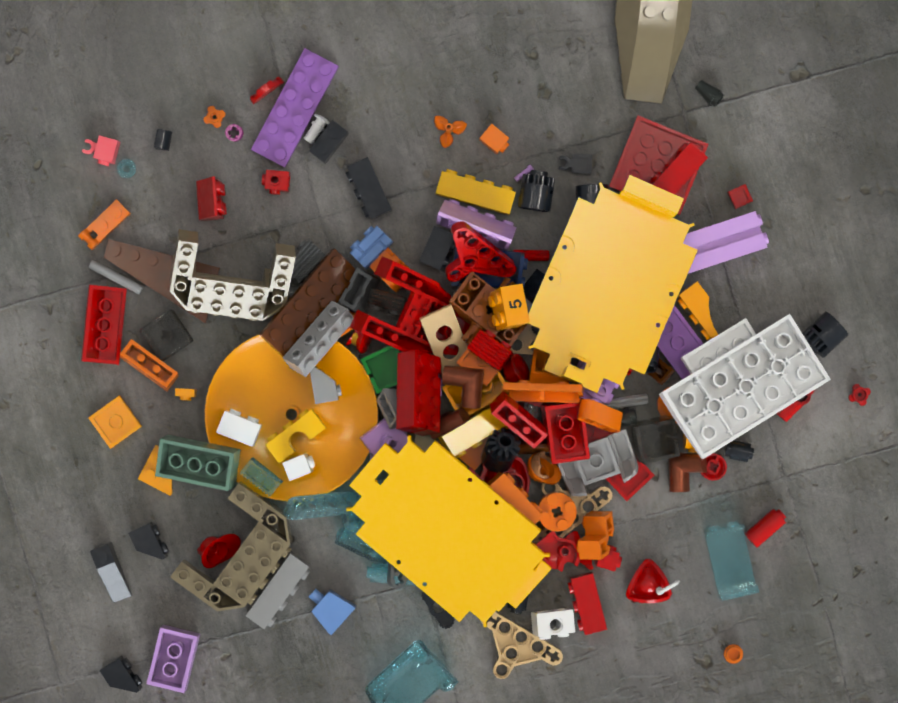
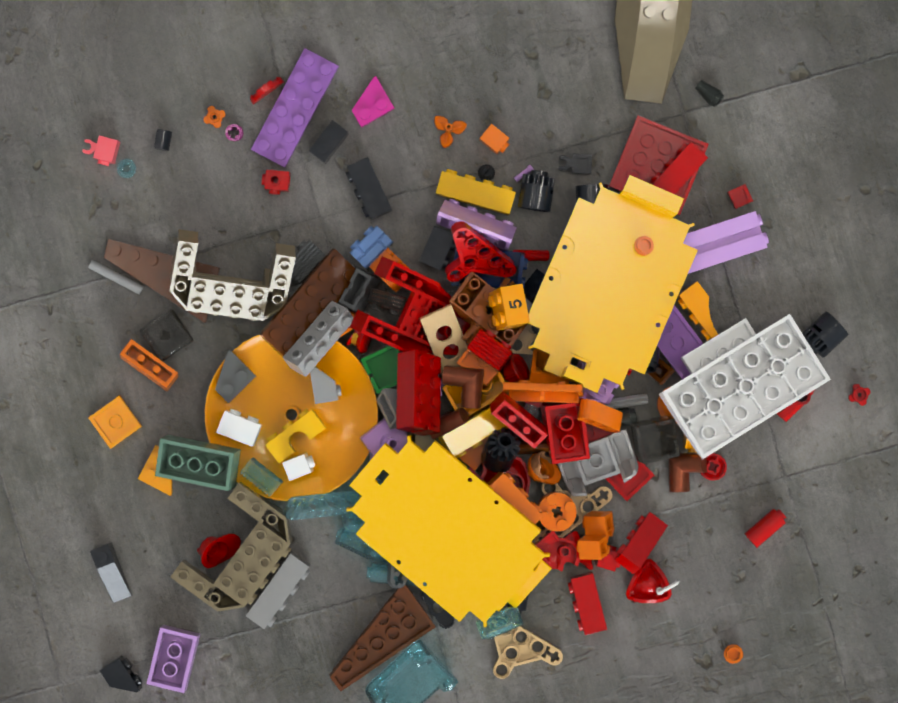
orange plate [78,199,131,250] -> none
red slope [81,285,127,365] -> none
black slope [128,522,169,560] -> none
light orange plate [175,388,197,401] -> none
red slope [196,176,227,221] -> none
white pin [303,114,330,145] -> none
medium blue torso [309,589,356,635] -> none
white brick [531,608,575,640] -> none
clear light blue panel [704,521,759,601] -> none
black brick [725,440,754,462] -> none
none -> dark grey wing [215,350,256,403]
none -> reddish brown wing [329,584,436,692]
none -> dark pink wing [352,76,395,128]
none -> clear light blue brick [476,607,523,639]
none -> black piece [478,164,495,181]
none -> red brick [615,512,668,574]
none -> orange plate [634,236,654,256]

